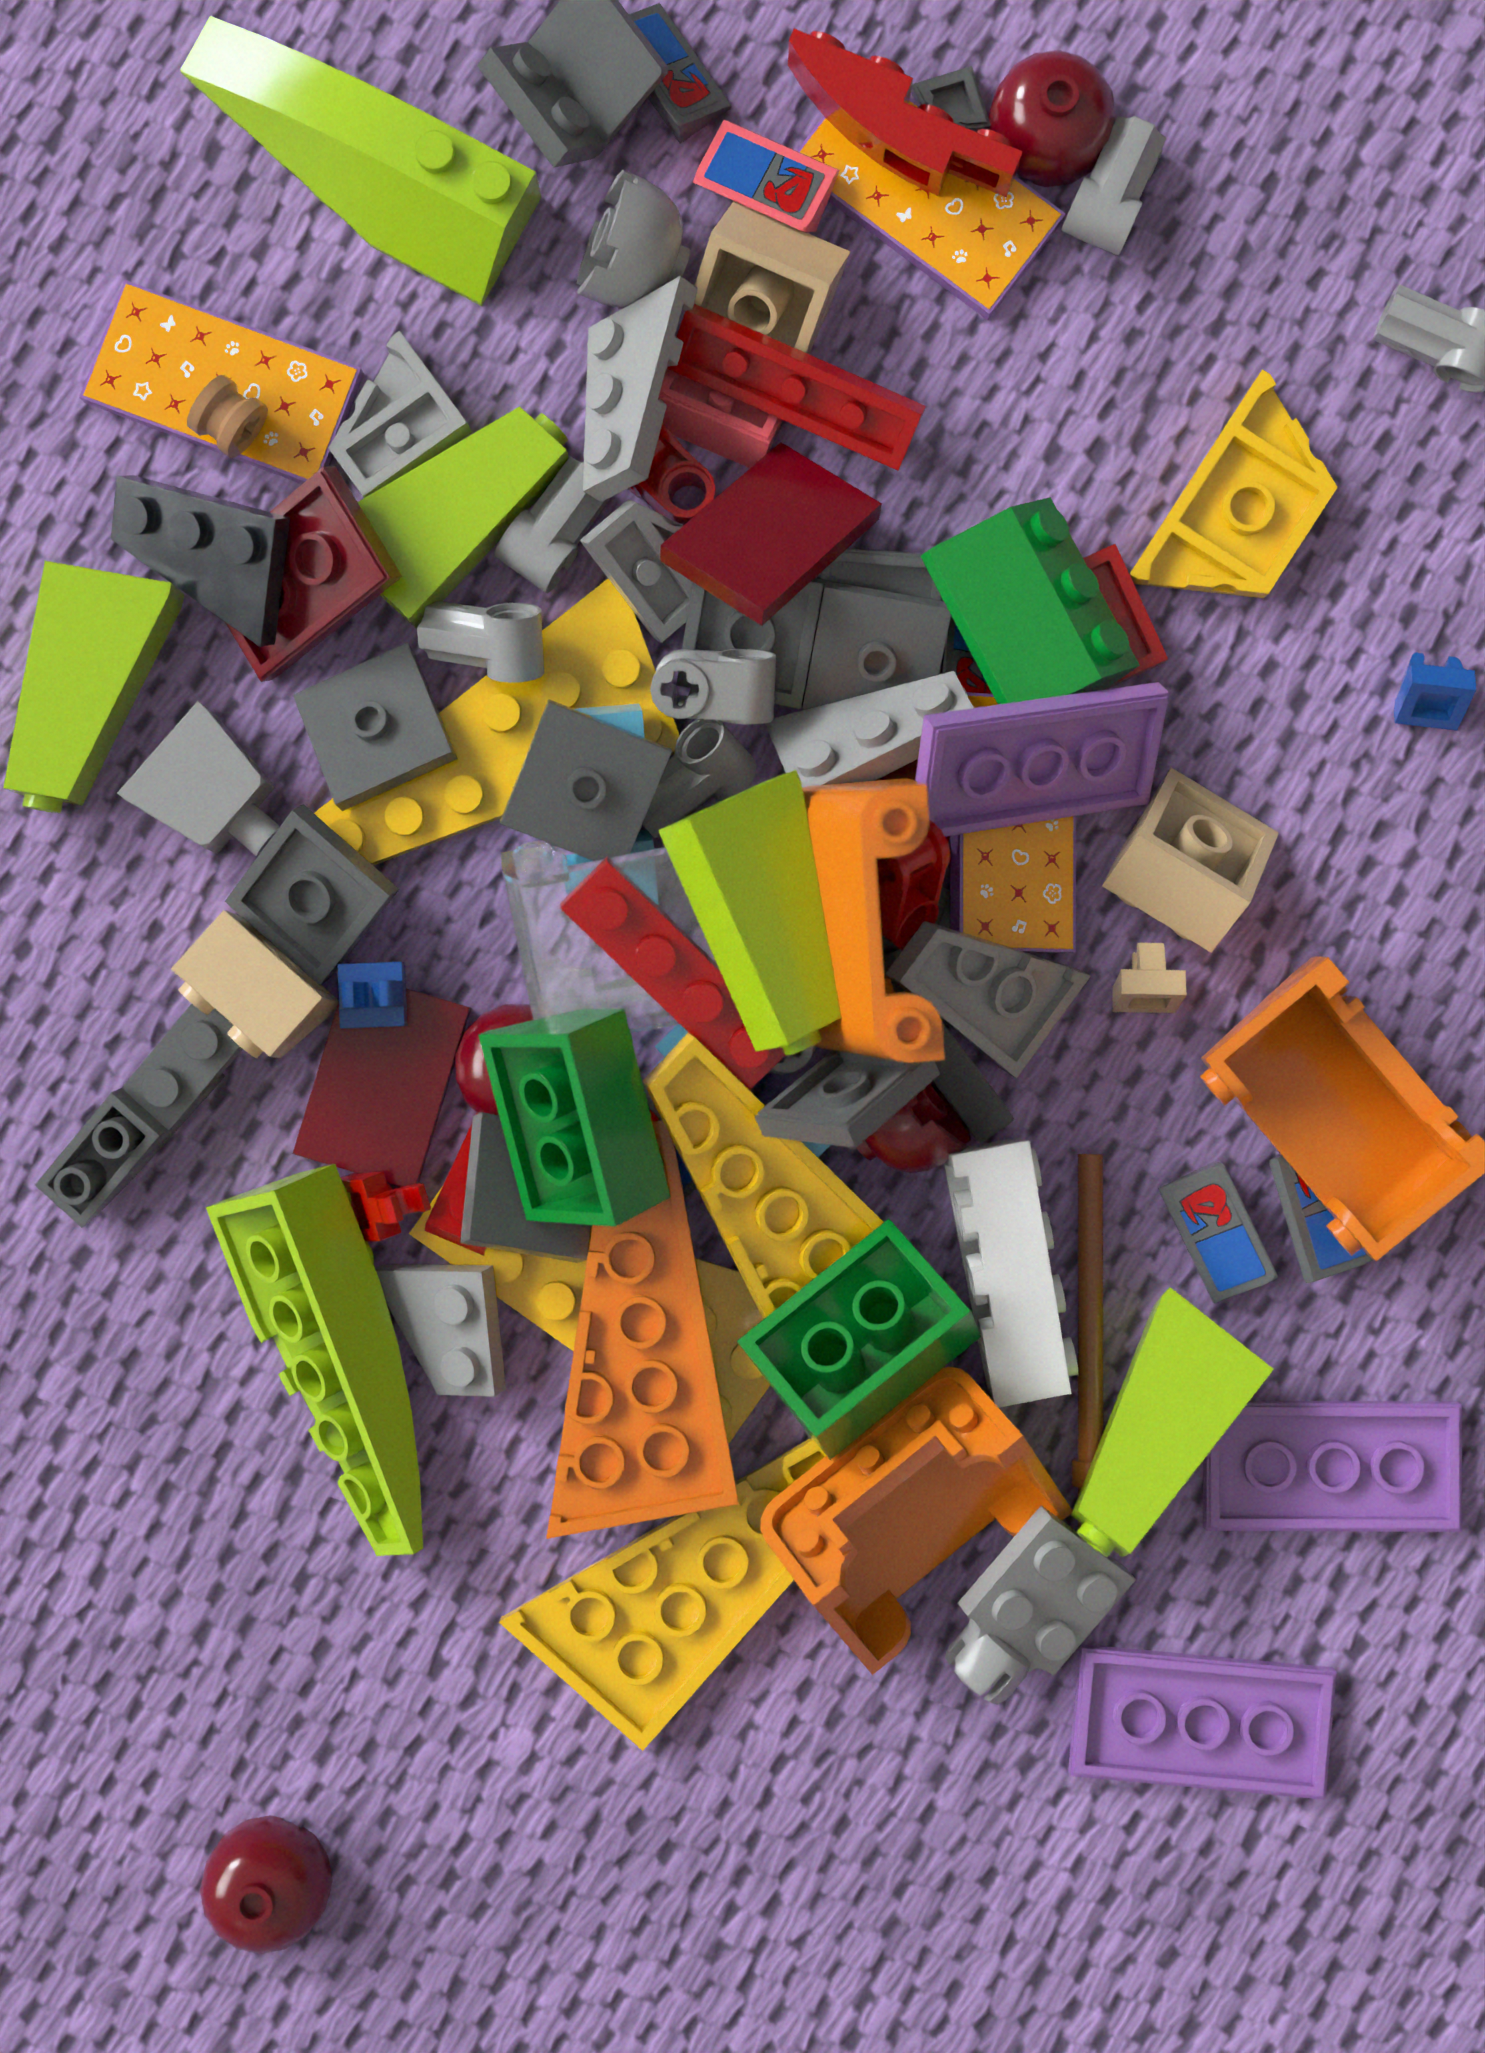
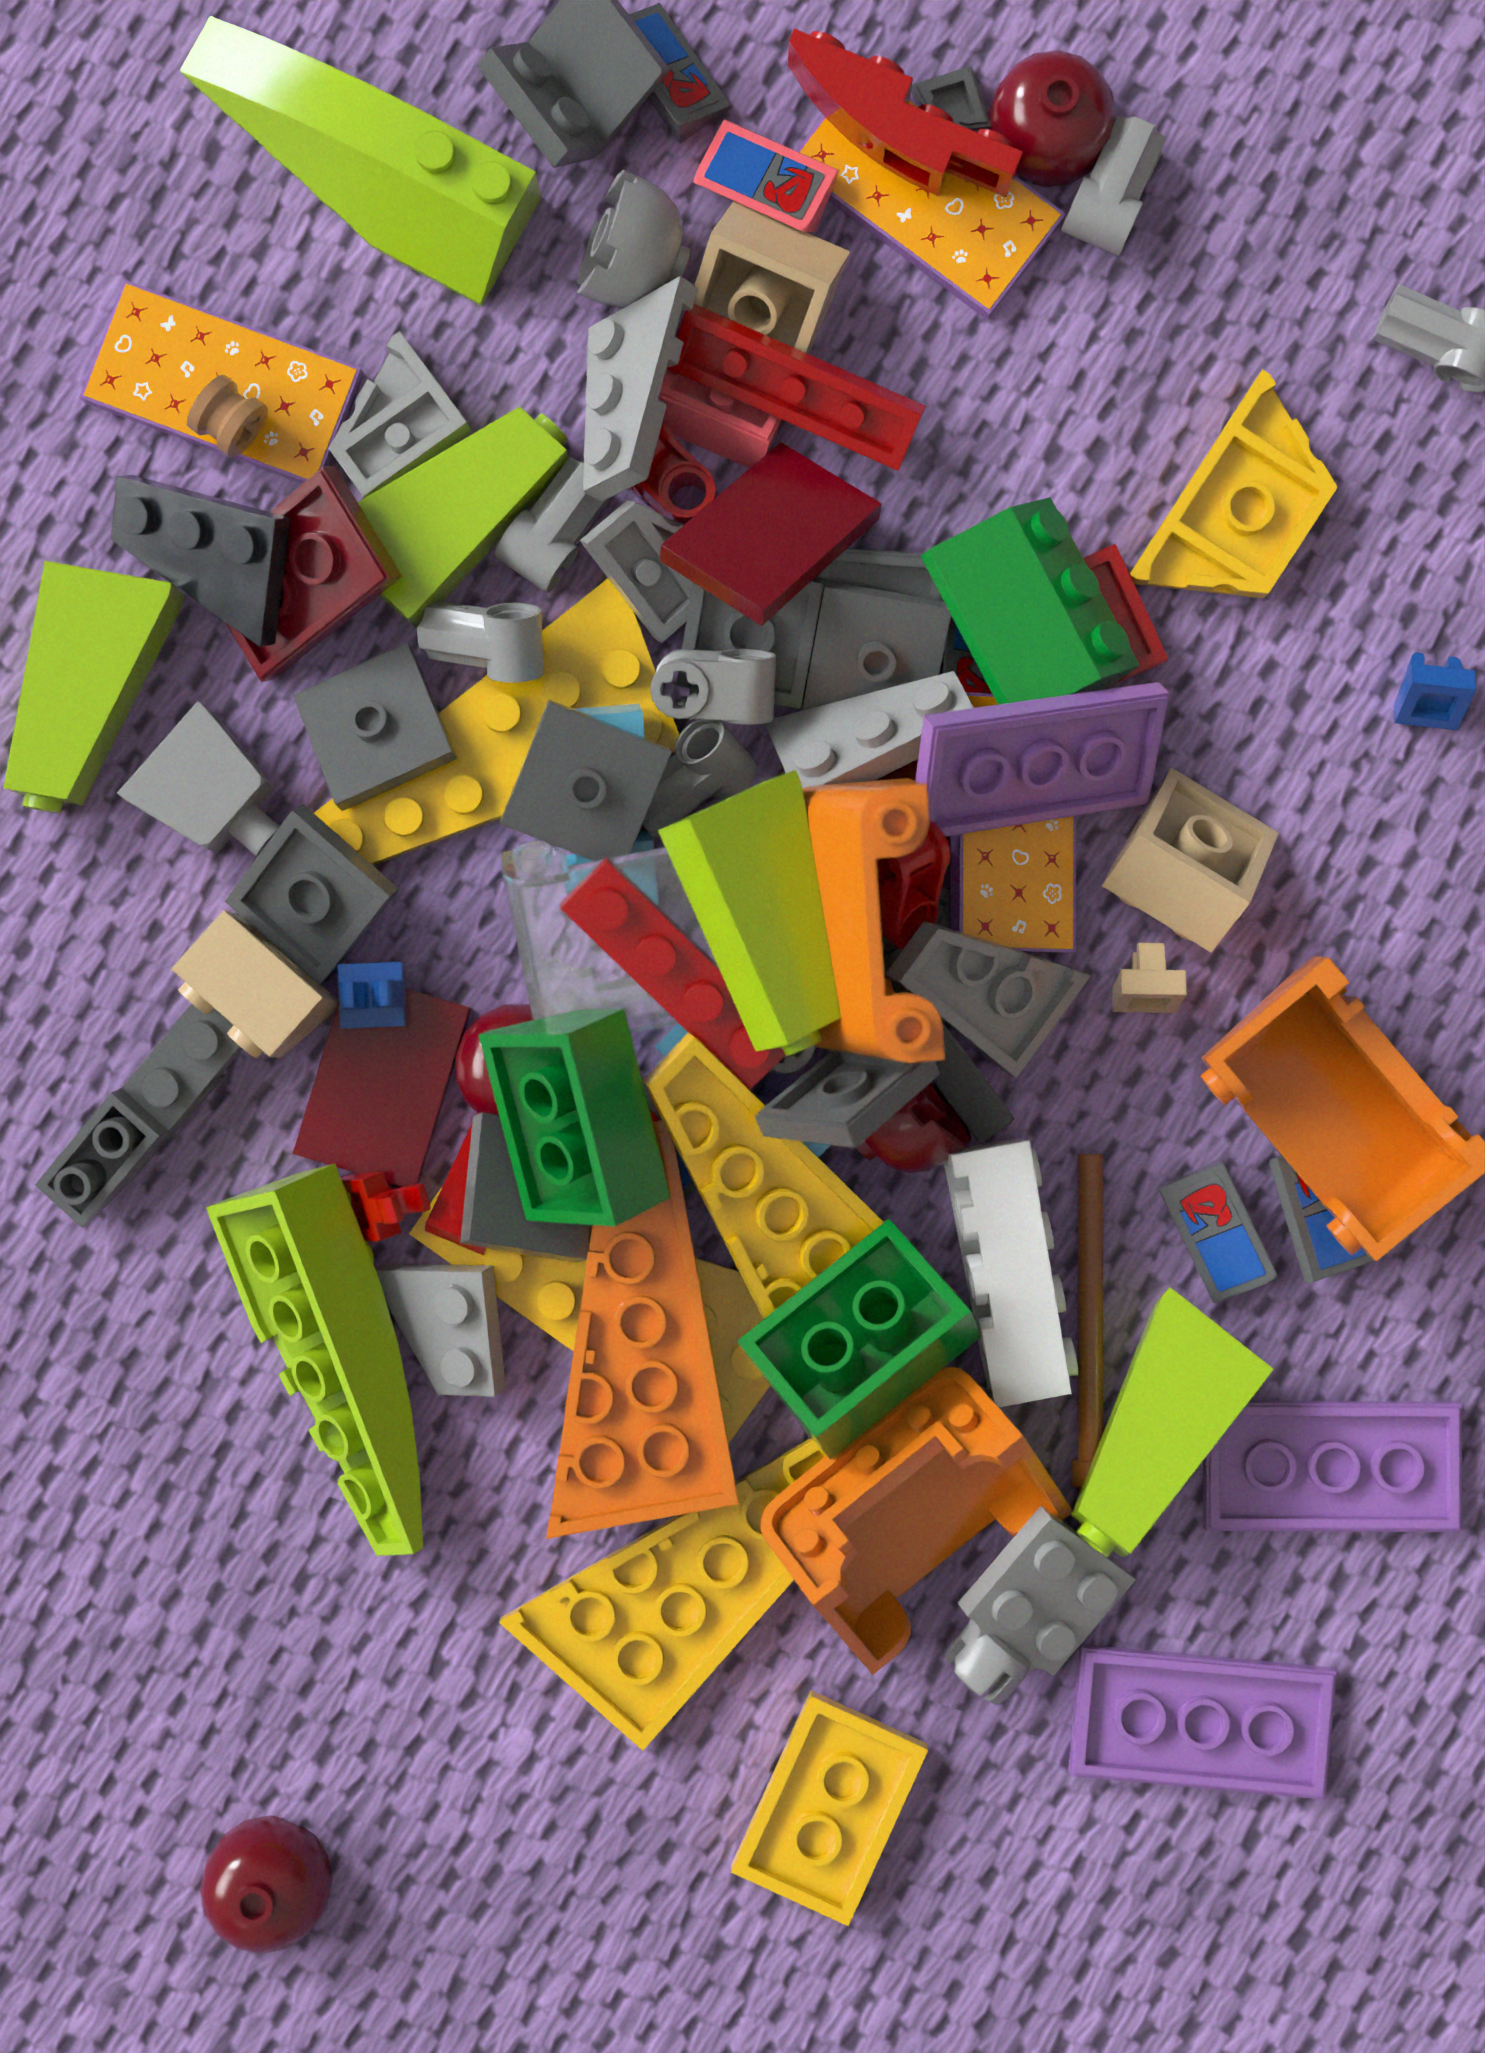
none -> yellow plate [731,1690,928,1926]

